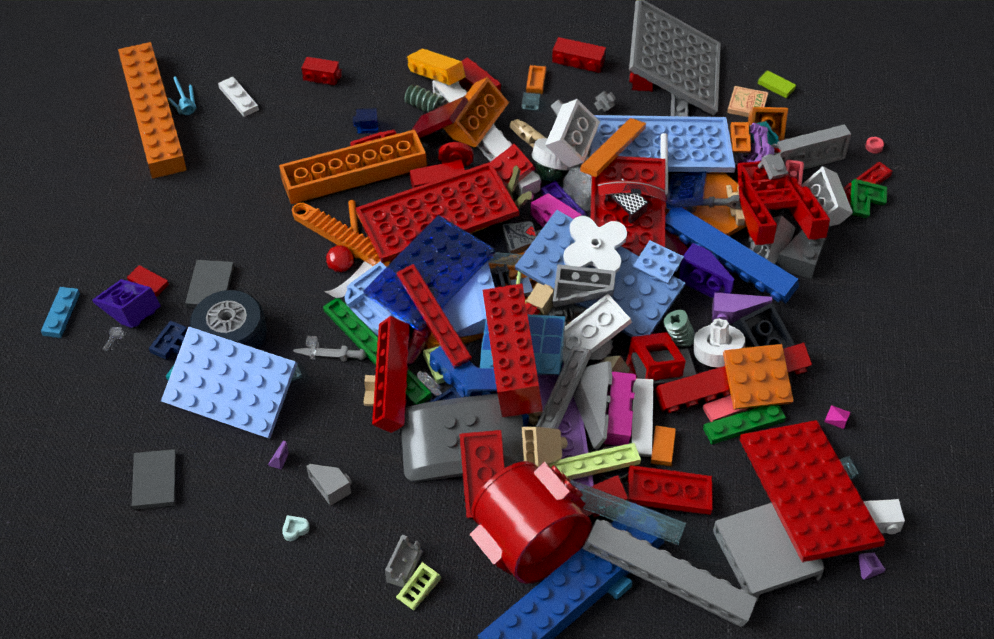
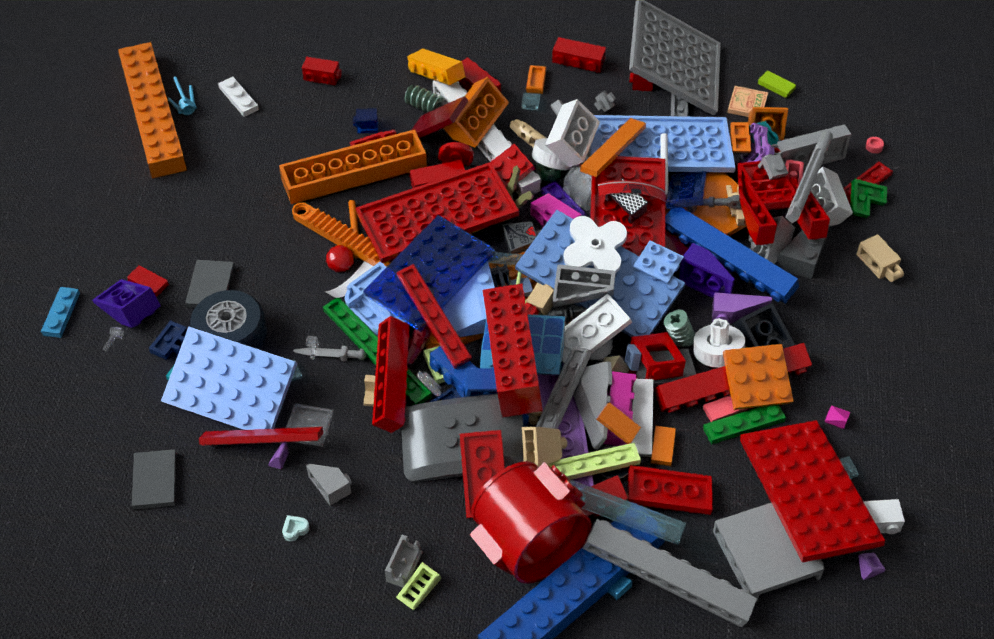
none -> red tile [199,427,323,445]
none -> clear tile [286,404,334,447]
none -> orange tile [596,402,641,444]
none -> sand blue tile [624,344,641,371]
none -> light grey piece [785,131,833,223]
none -> tan brick [857,234,904,282]

